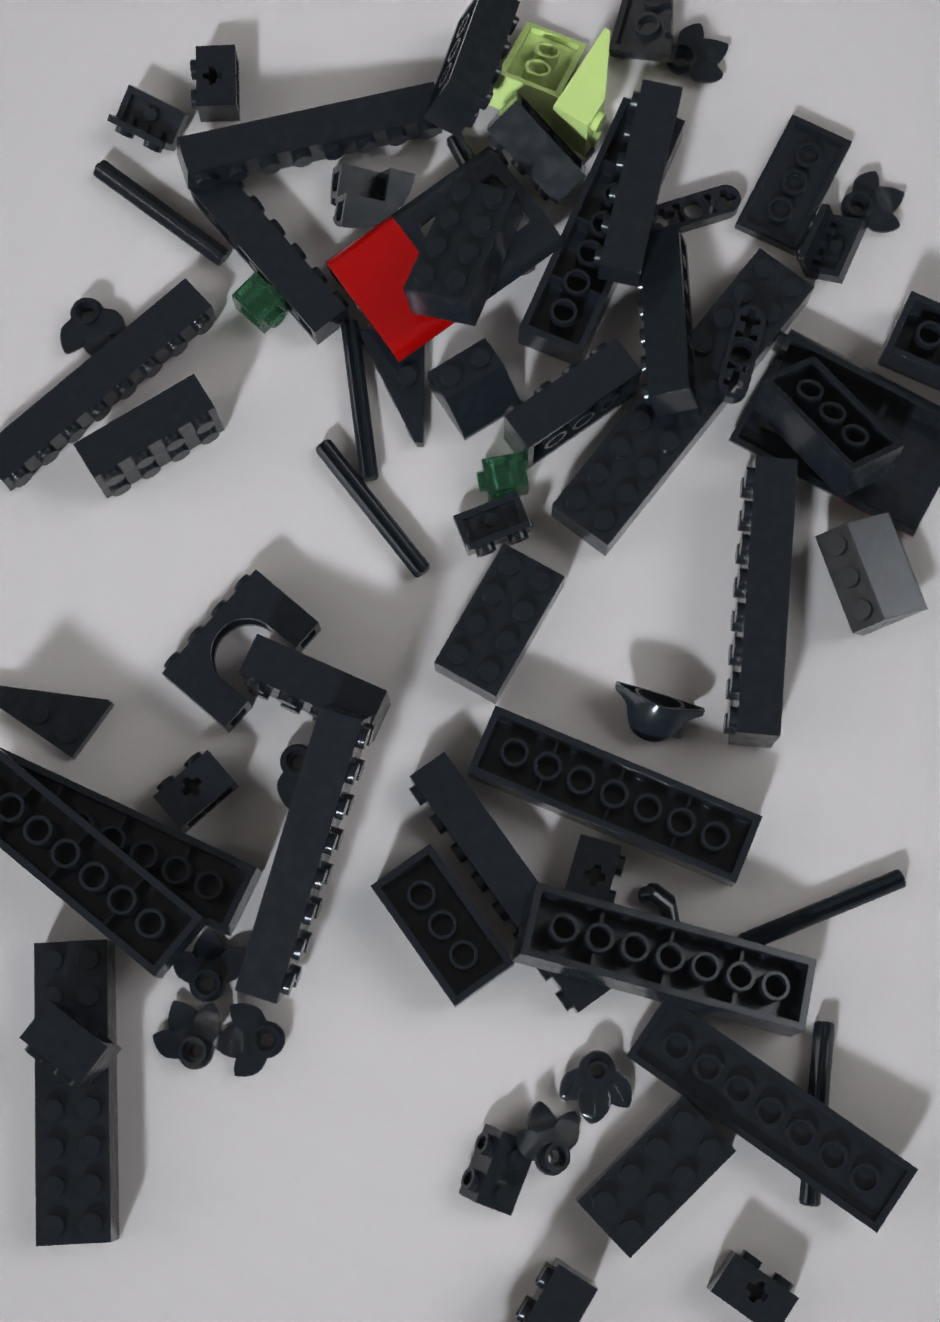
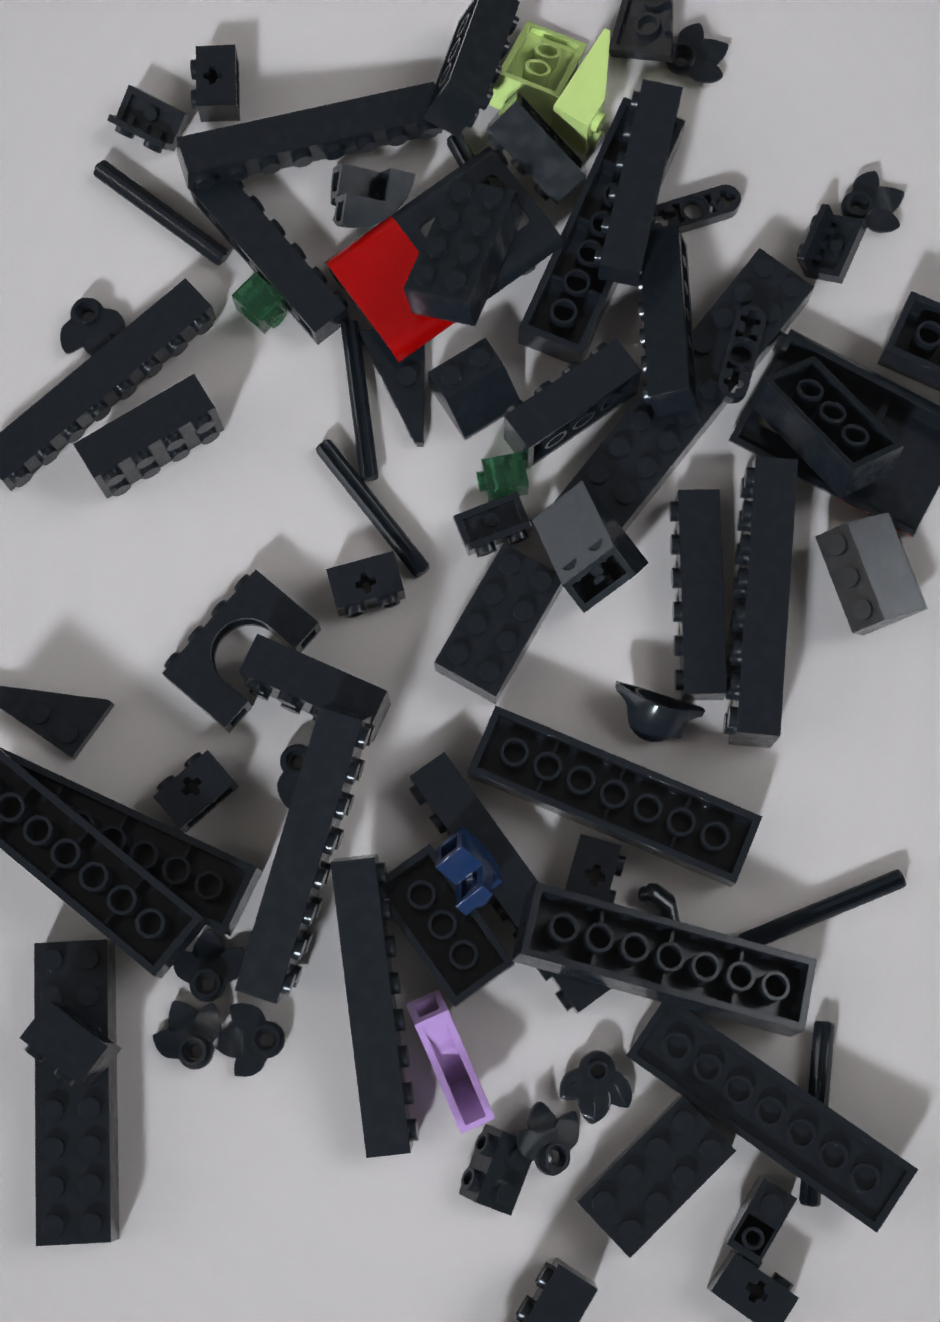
black tile [735,114,852,256] -> none
none -> black brick [326,551,406,618]
none -> black brick [330,854,419,1158]
none -> lavender arch [406,989,495,1134]
none -> dark blue brick [436,826,503,915]
none -> black slope [532,479,649,613]
none -> black brick [669,489,727,701]
none -> black slope [726,1176,797,1265]

